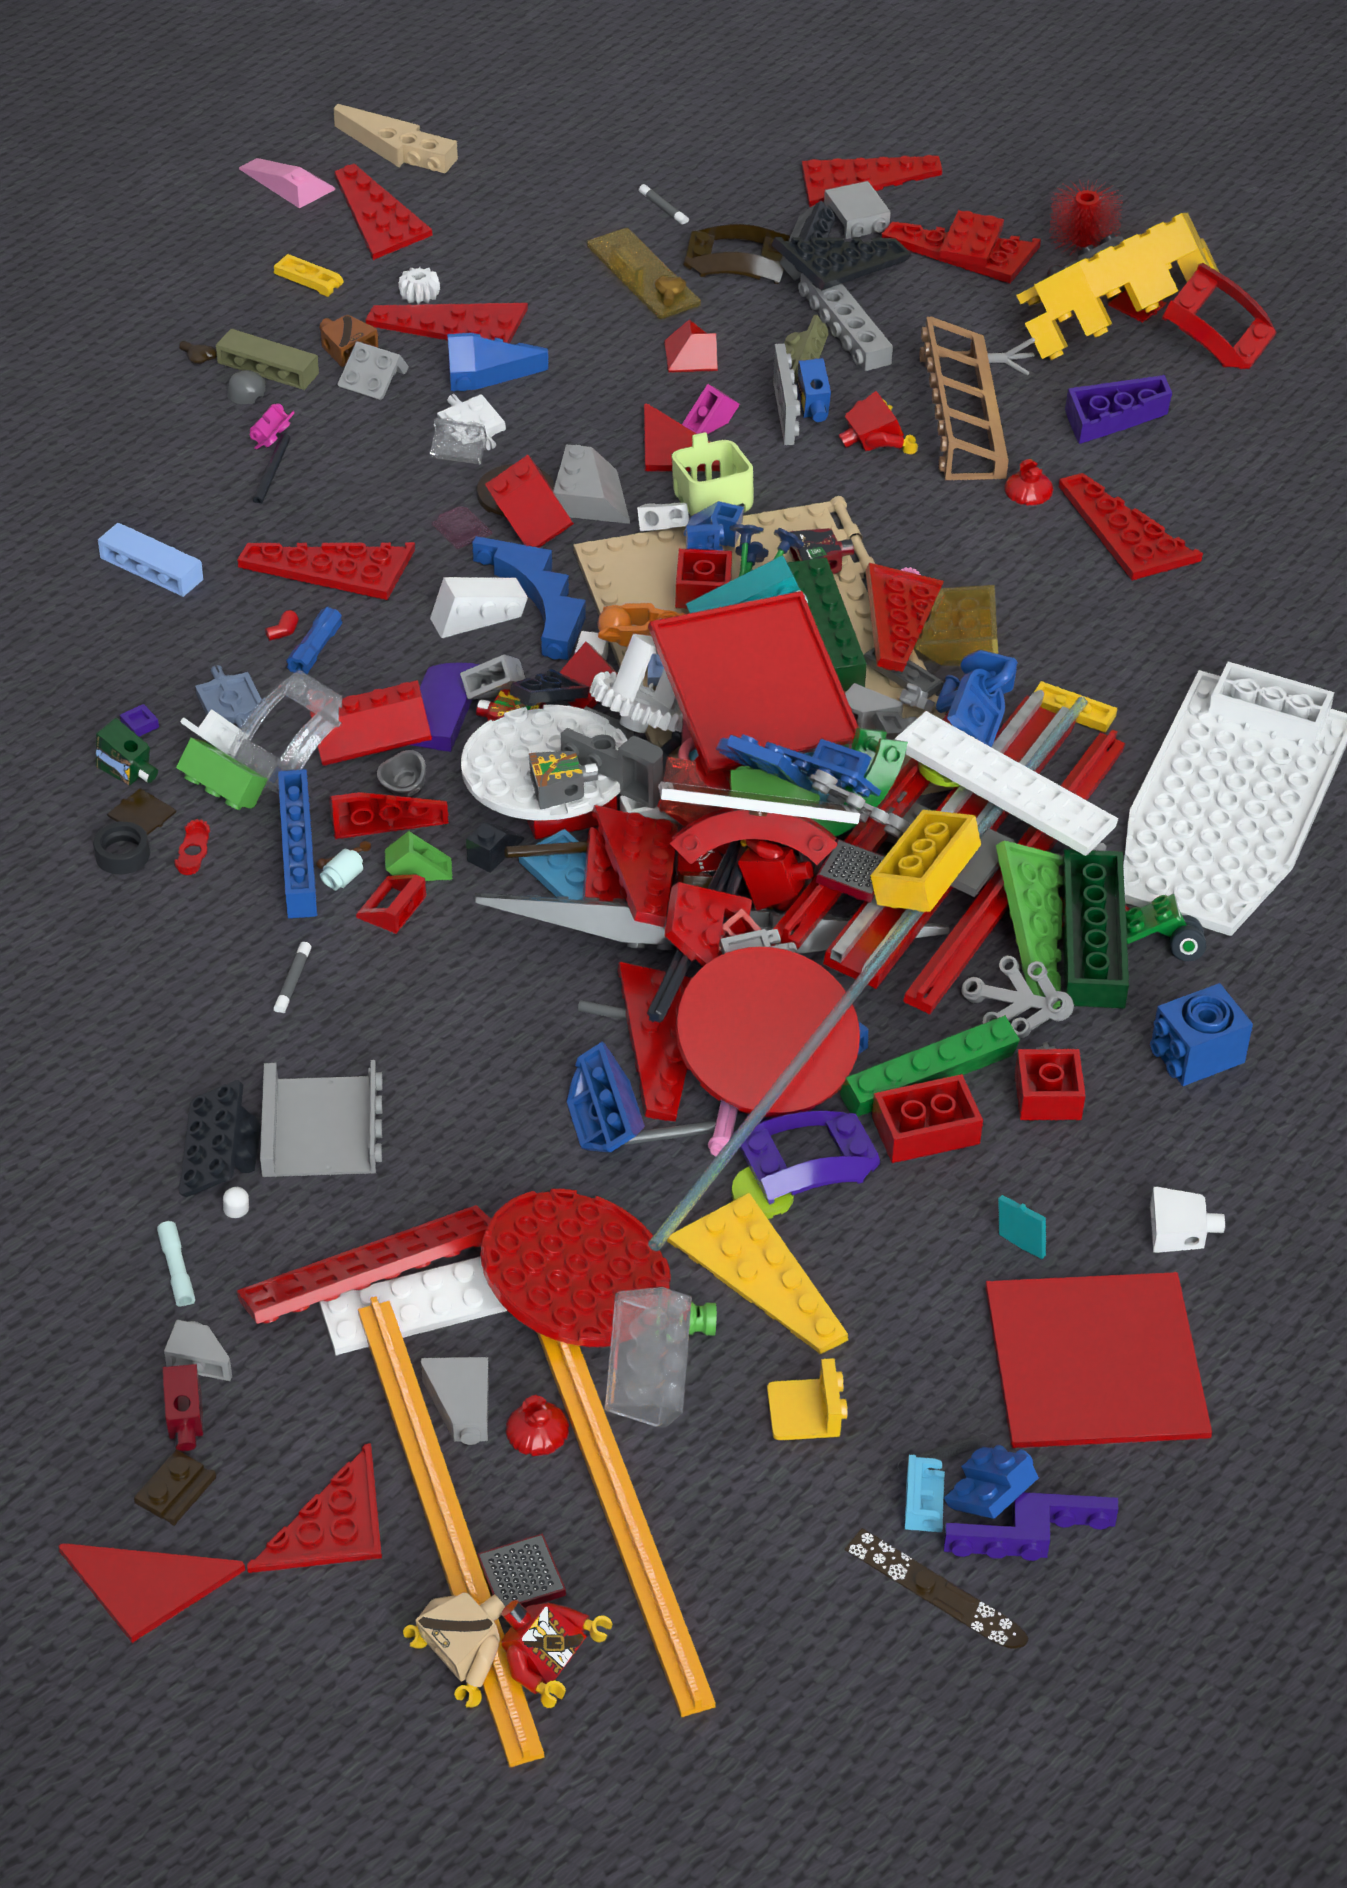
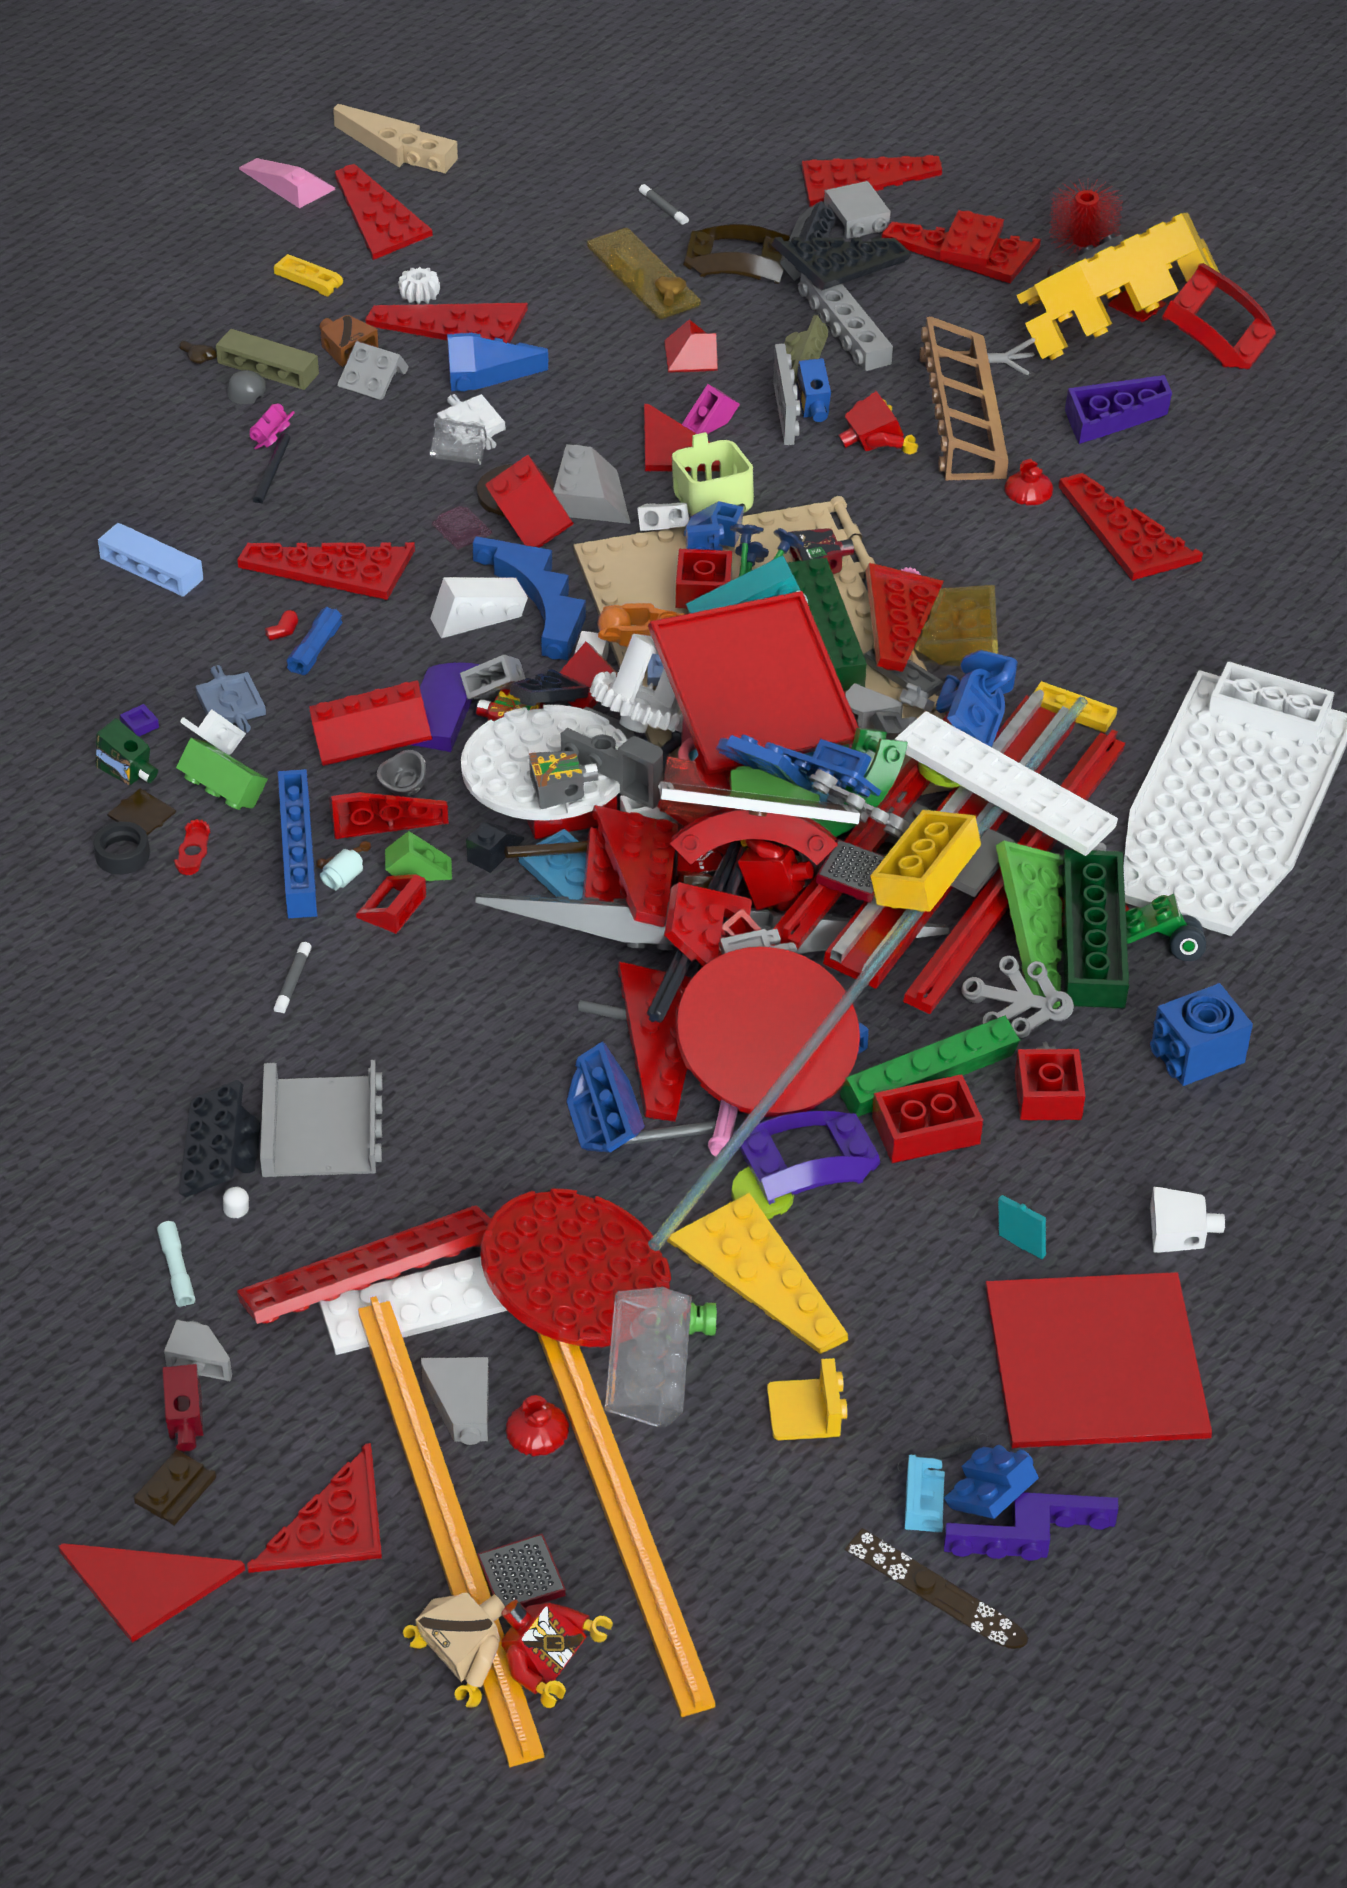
clear wedge [226,670,342,794] -> none

